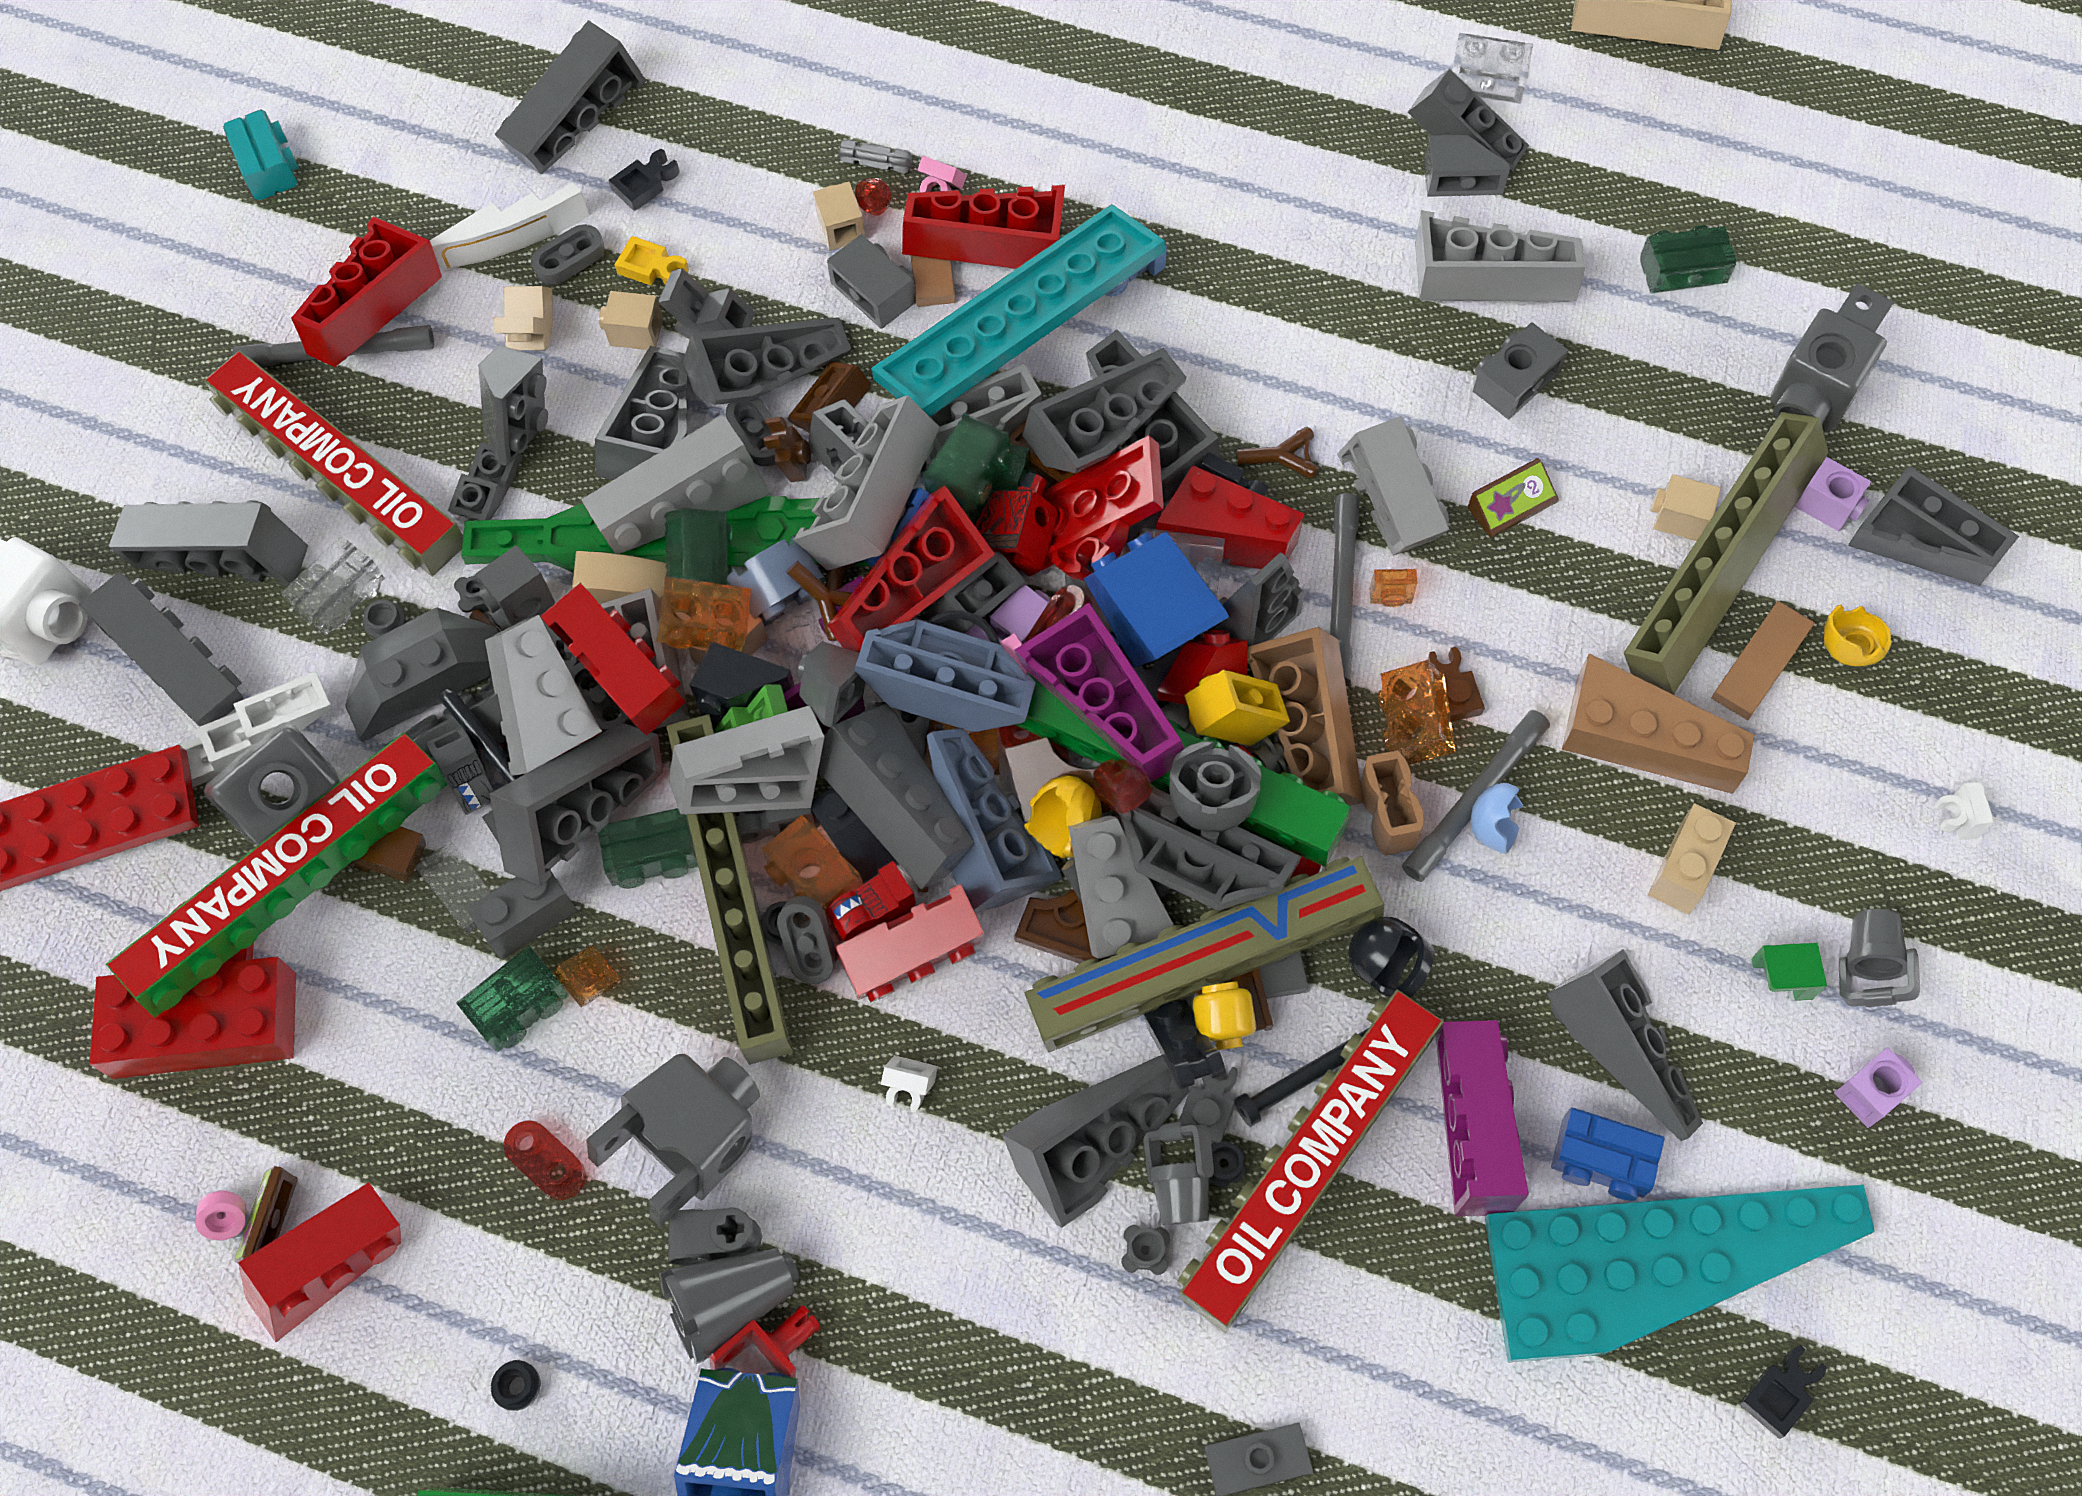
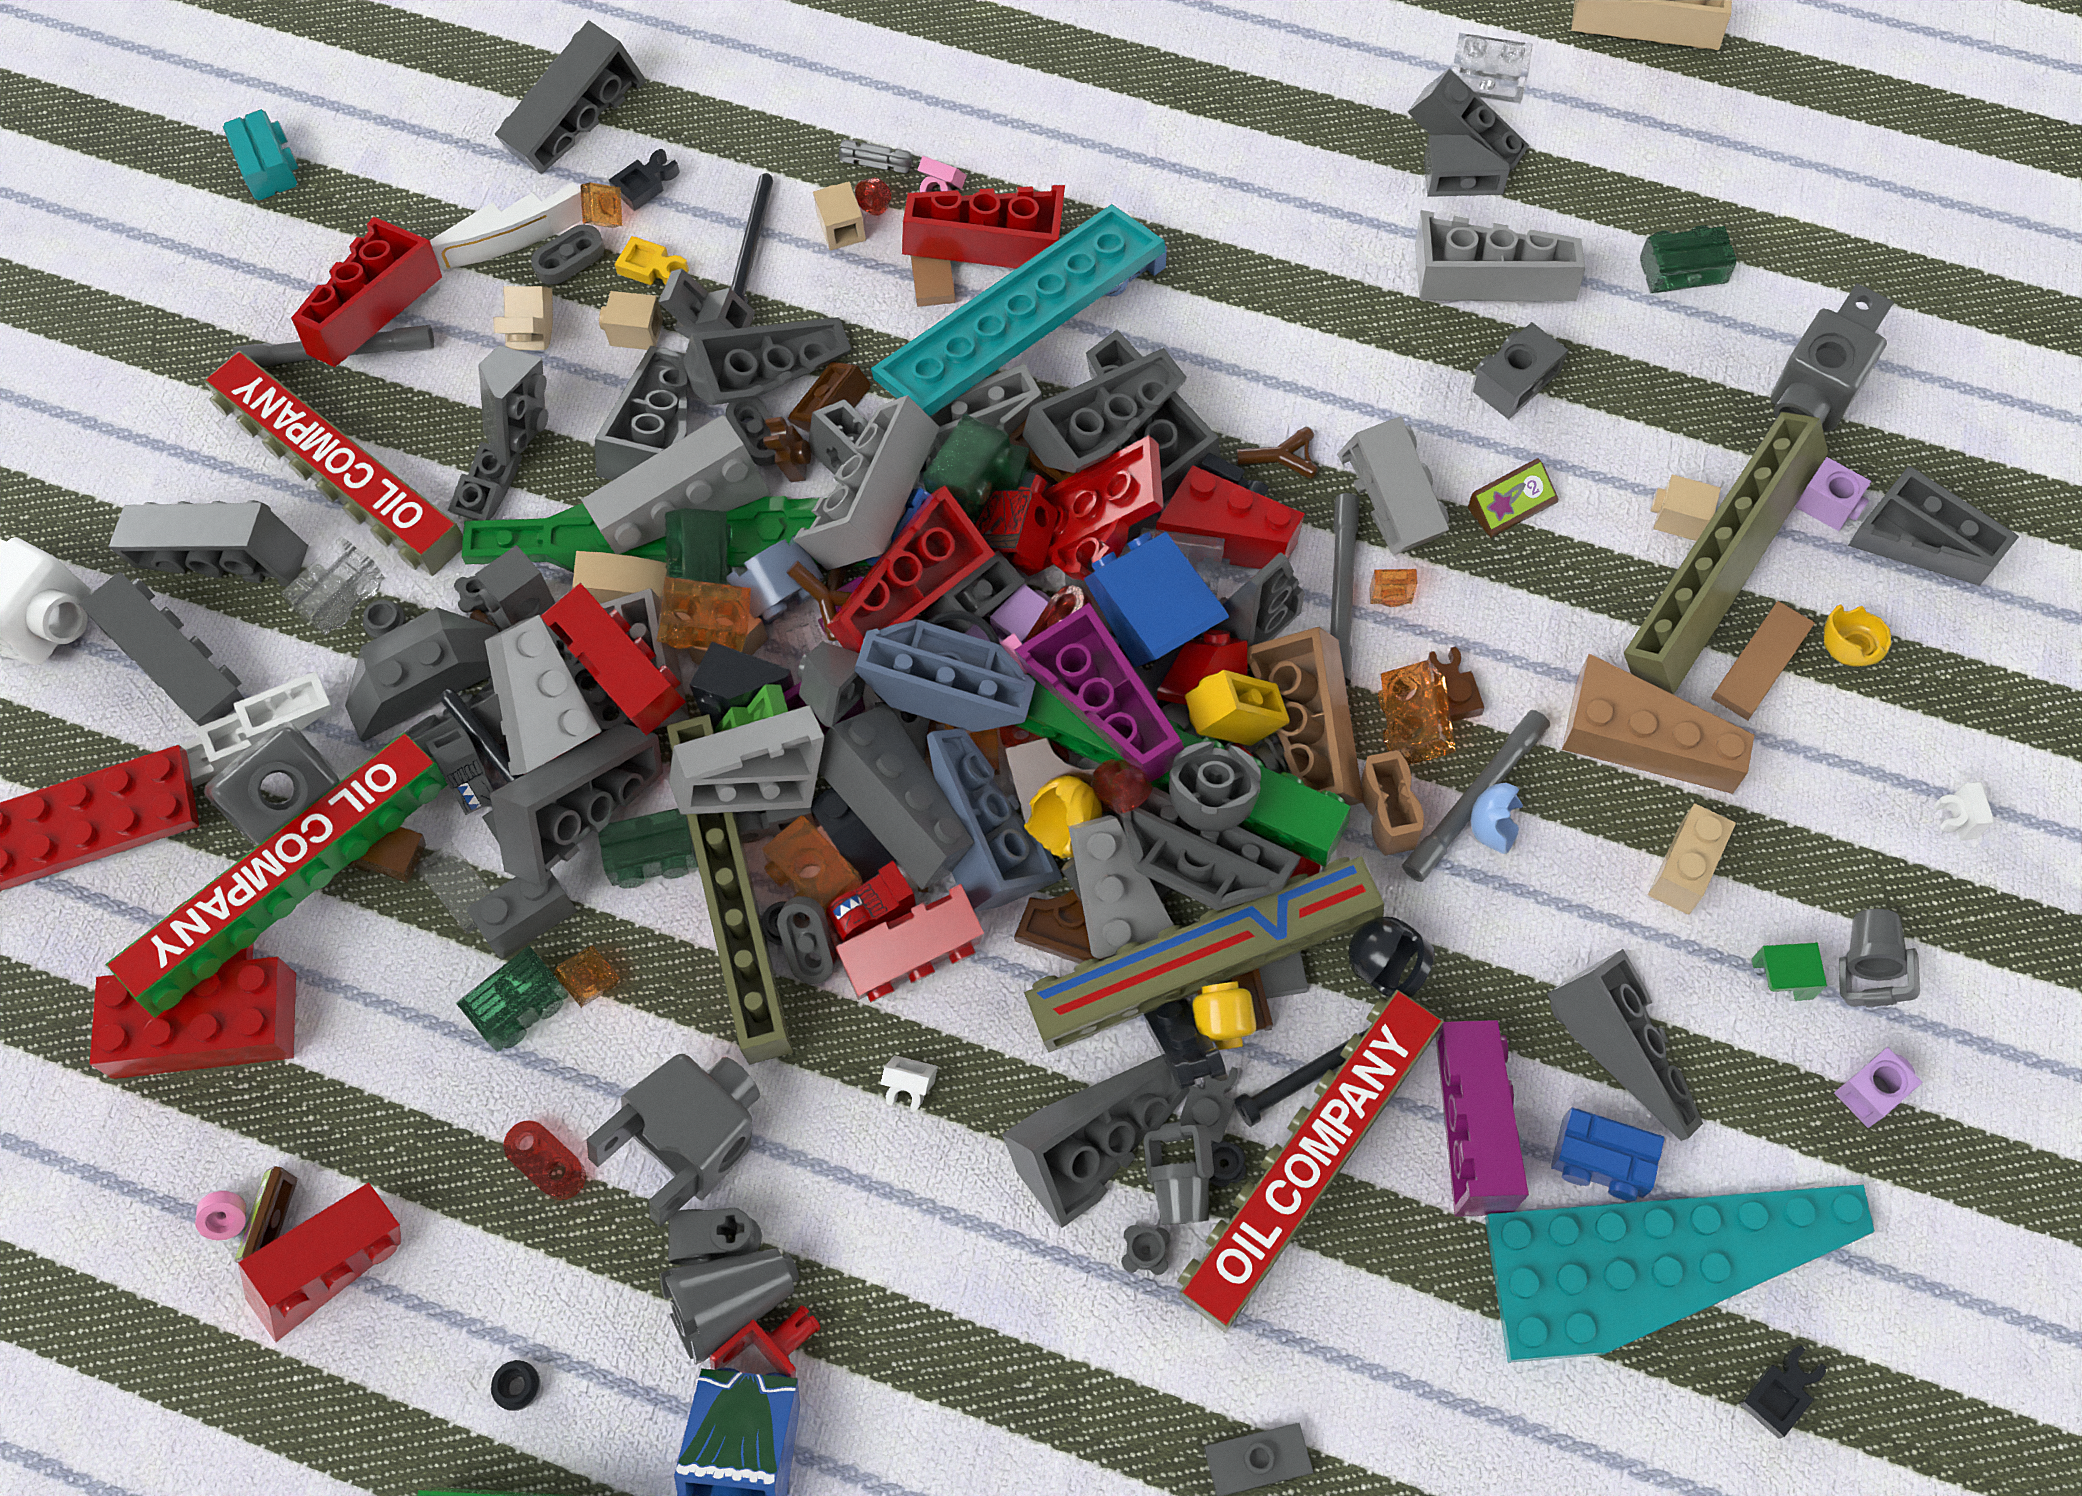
dark grey brick [827,234,916,329] -> none
none -> clear orange plate [580,182,623,228]
none -> black bar [731,173,773,305]

